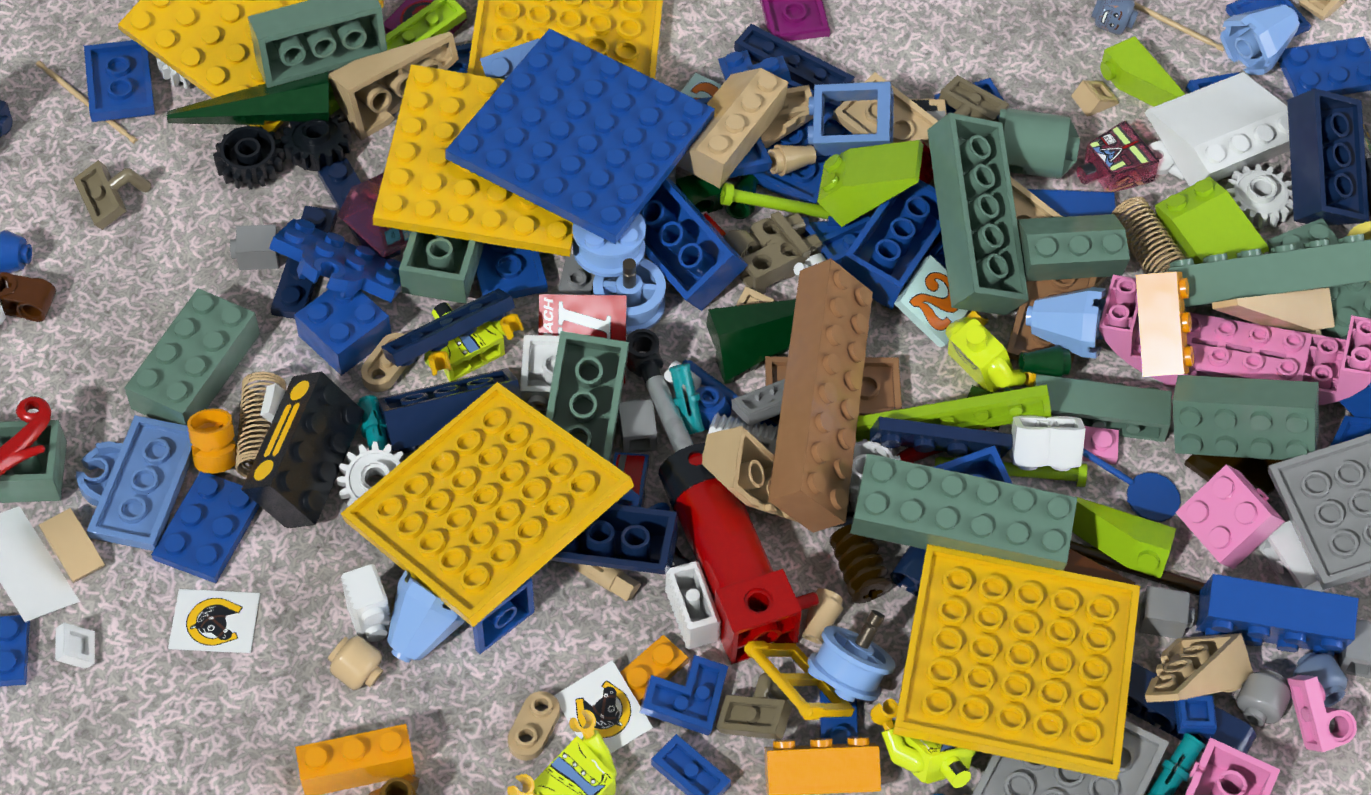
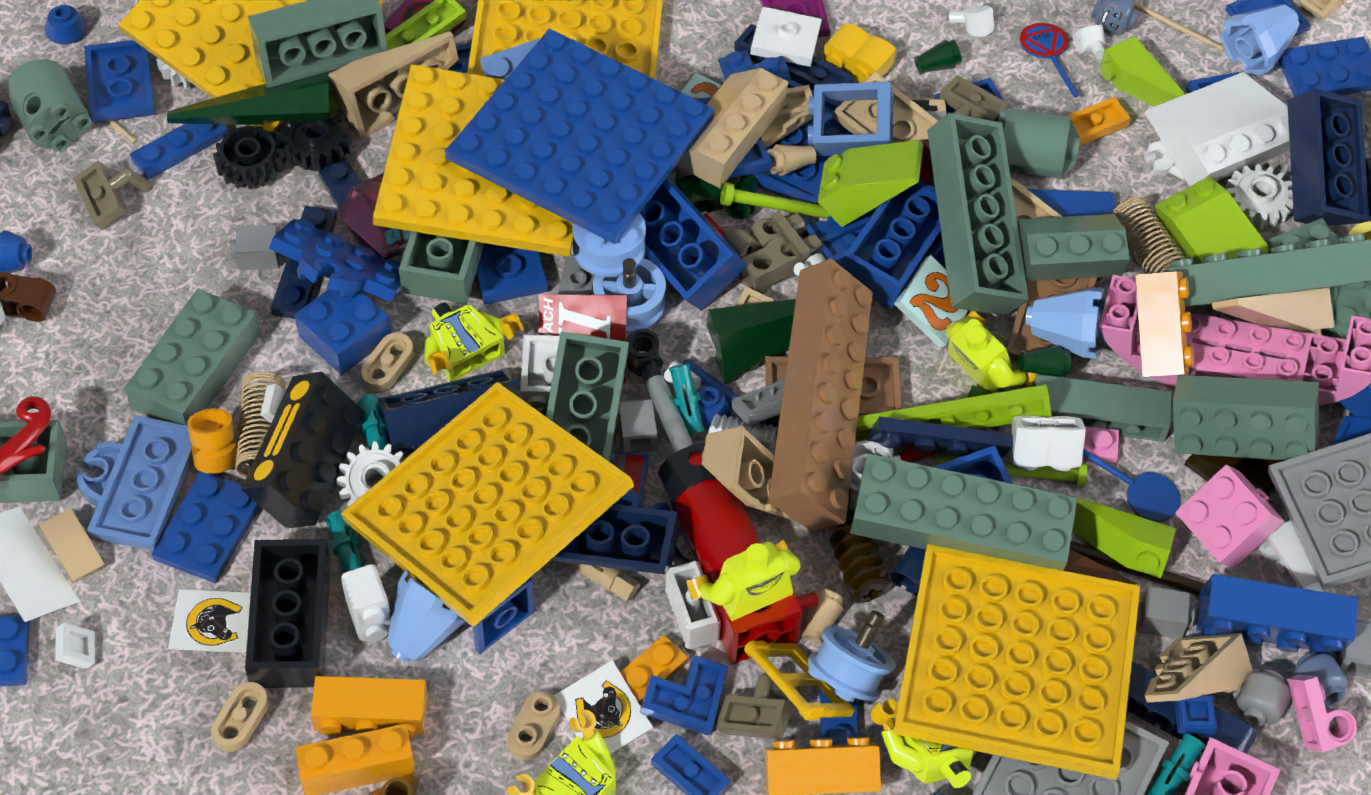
tan head [328,636,384,690] -> none
dark blue plate [381,288,516,367] -> none
tan slope [1071,80,1119,117] -> none
clear pink torso [1077,120,1159,192] -> none
none -> sand green cylinder [5,59,92,152]
none -> blue cone [45,5,87,45]
none -> blue plate [130,124,228,180]
none -> tan plate [211,682,269,752]
none -> black brick [245,539,331,688]
none -> light orange brick [310,676,428,738]
none -> teal pin [325,511,364,573]
none -> neon yellow torso [686,539,800,621]
none -> white plate [750,6,822,67]
none -> yellow brick [823,23,896,83]
none -> dark green cone [914,39,962,74]
none -> white piece [949,2,994,37]
none -> piece [1019,23,1079,98]
none -> light orange plate [1067,97,1131,146]
none -> white piece [1073,25,1106,59]

